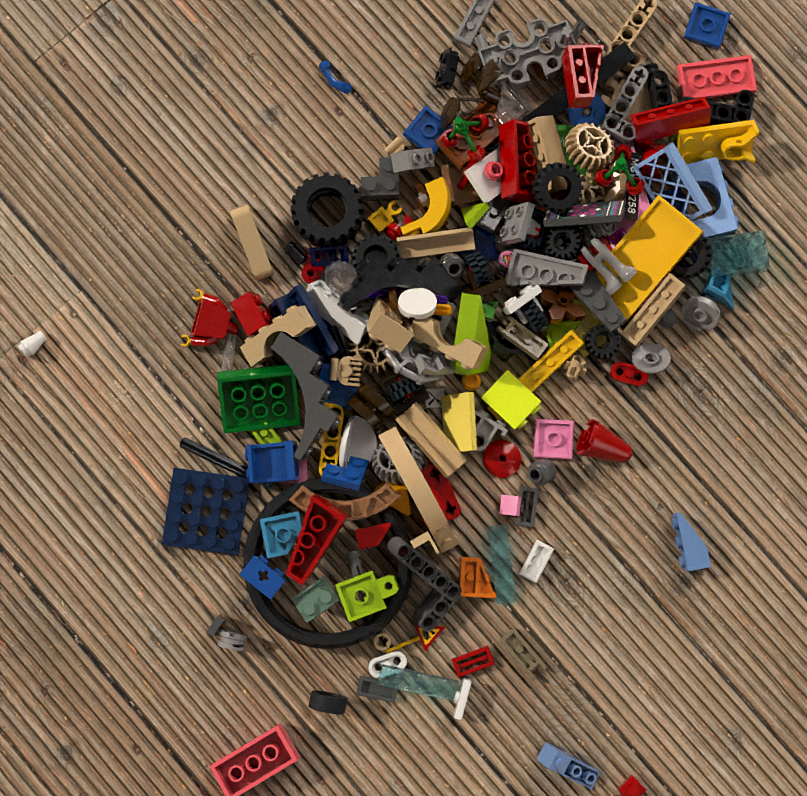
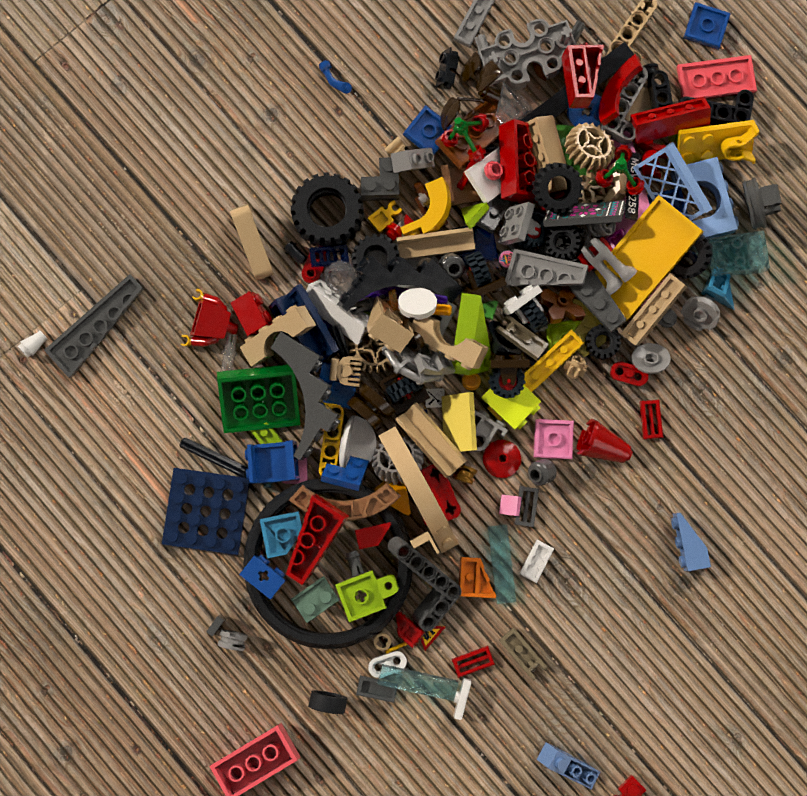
none -> dark grey wing [44,274,144,379]
none -> red tile [395,610,426,648]
none -> dark brown tile [406,332,425,352]
none -> pearl gold wheel [454,465,478,485]
none -> plate [484,355,530,398]
none -> red tile [599,54,643,126]
none -> red tile [639,400,663,440]
none -> dark grey piece [742,177,782,230]

